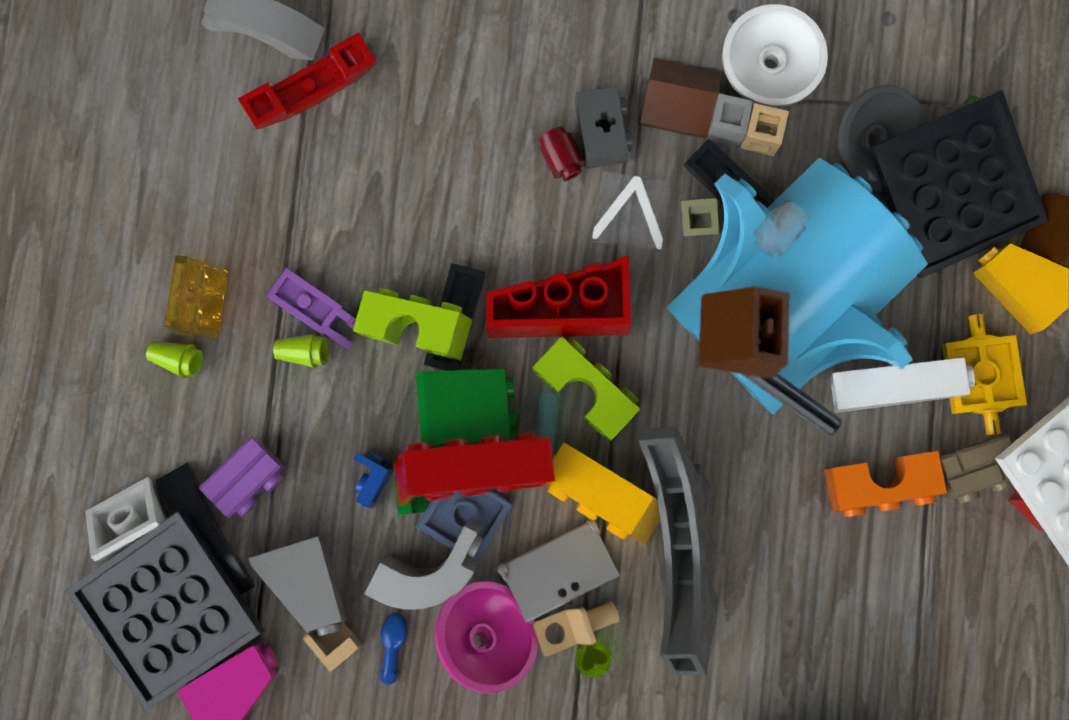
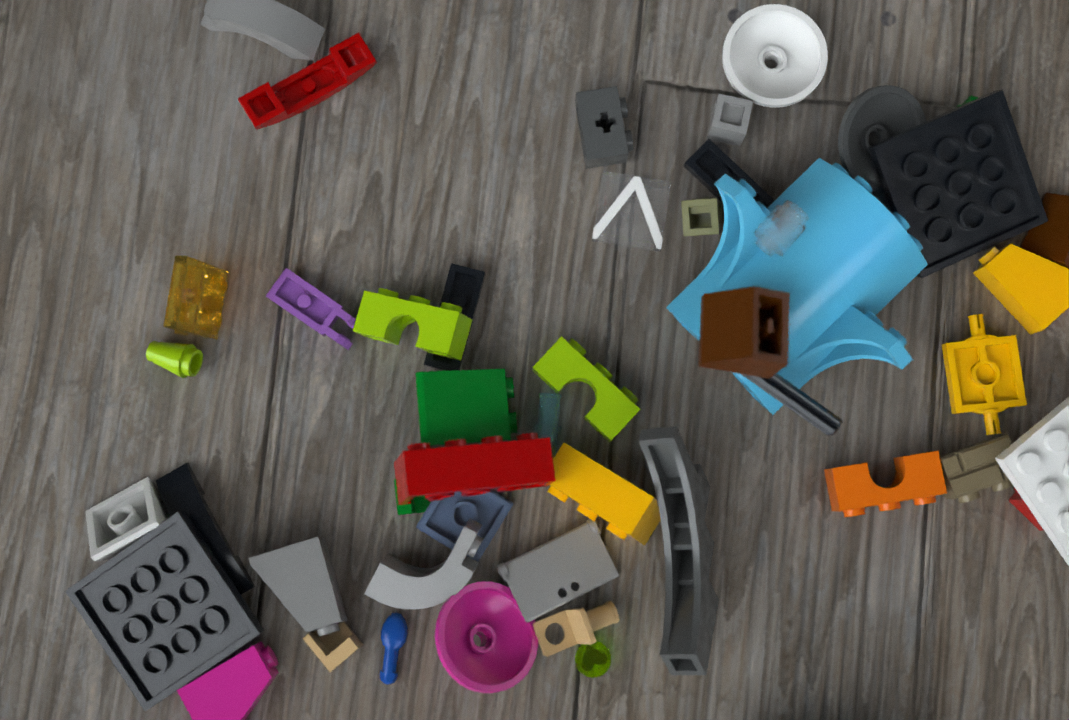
medium lavender brick [199,436,286,518] -> none
lime cone [273,333,329,368] -> none
blue bracket [354,451,393,508] -> none
red wedge [486,255,631,338] -> none
dark red brick [539,126,585,181] -> none
reddish brown slope [639,58,721,139] -> none
tan brick [740,103,789,156] -> none
white slope [830,358,975,413] -> none

